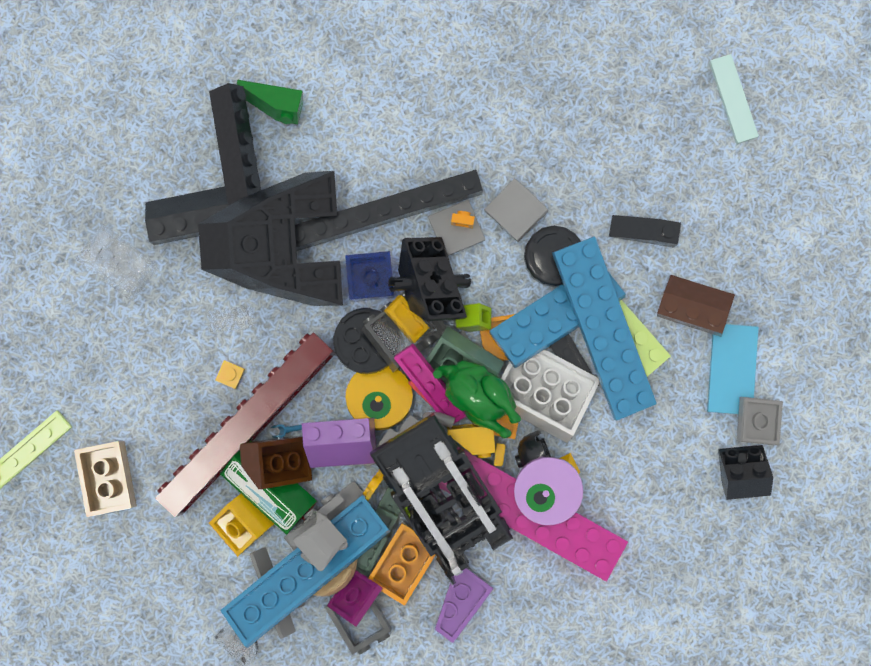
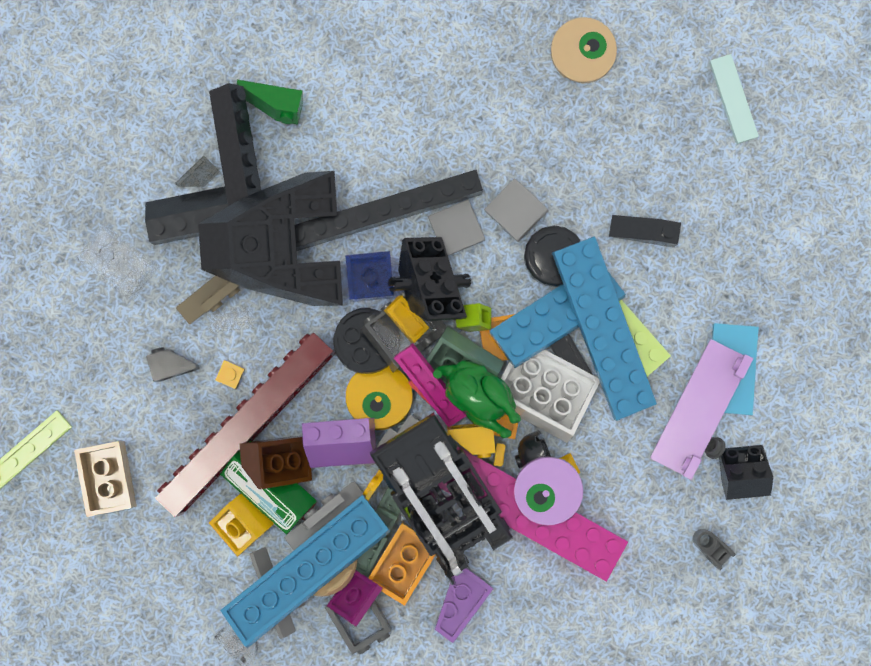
dark azure hand [271,424,302,438] -> none
light grey piece [287,511,348,571] -> none
light grey arm [422,412,455,428] -> none
light orange plate [451,211,475,229] -> none
reddish brown slope [657,275,735,337] -> none
light grey tile [736,397,783,446] -> none
none -> slope [146,347,200,382]
none -> clear smoke tile [175,156,220,187]
none -> dark tan bracket [176,276,240,324]
none -> tan tile [551,17,617,84]
none -> lavender bracket [651,340,754,480]
none -> dark grey piece [693,529,736,571]
none -> dark grey plate [705,437,726,459]

